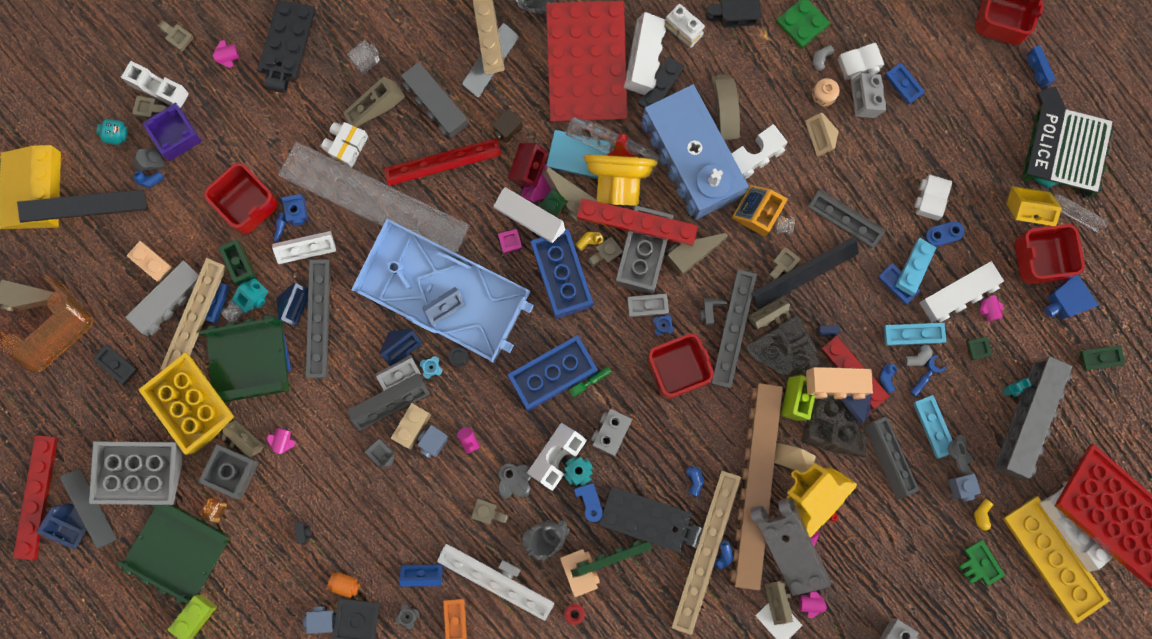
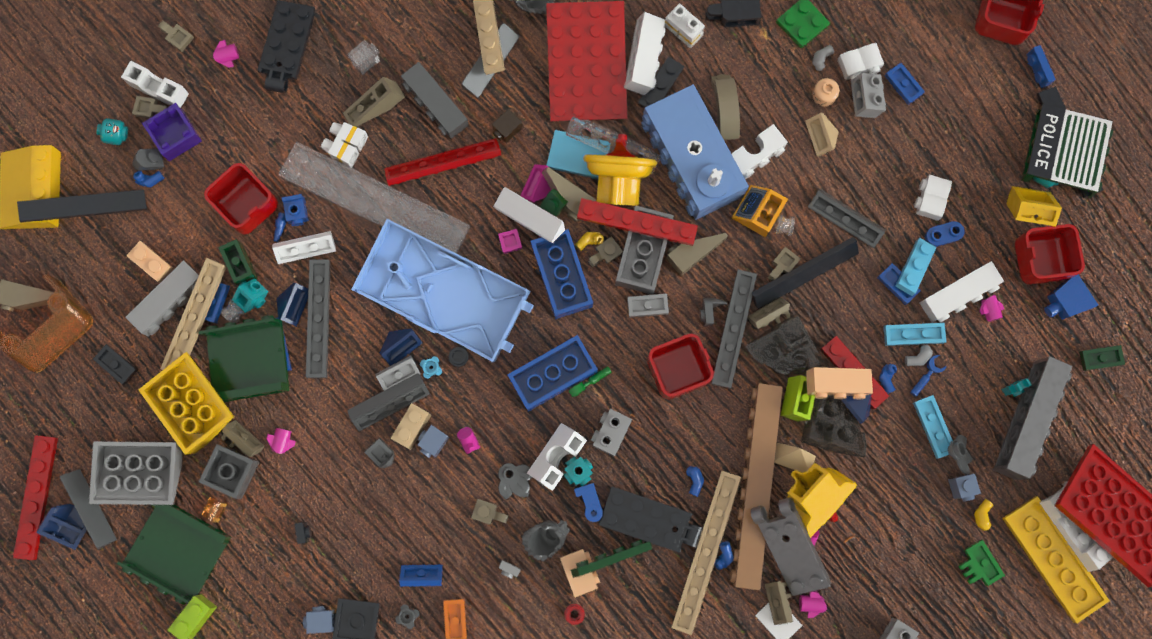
orange brick [327,572,360,598] -> none
sand blue plate [422,287,465,326] -> none
white plate [437,544,554,621] -> none
dark red brick [507,143,548,187] -> none
blue plate [653,315,674,336] -> none
dark blue tile [816,325,840,336] -> none
dark grey slope [864,416,919,499] -> none
dark green plate [966,337,993,361] -> none
clear tile [1053,194,1109,233] -> none

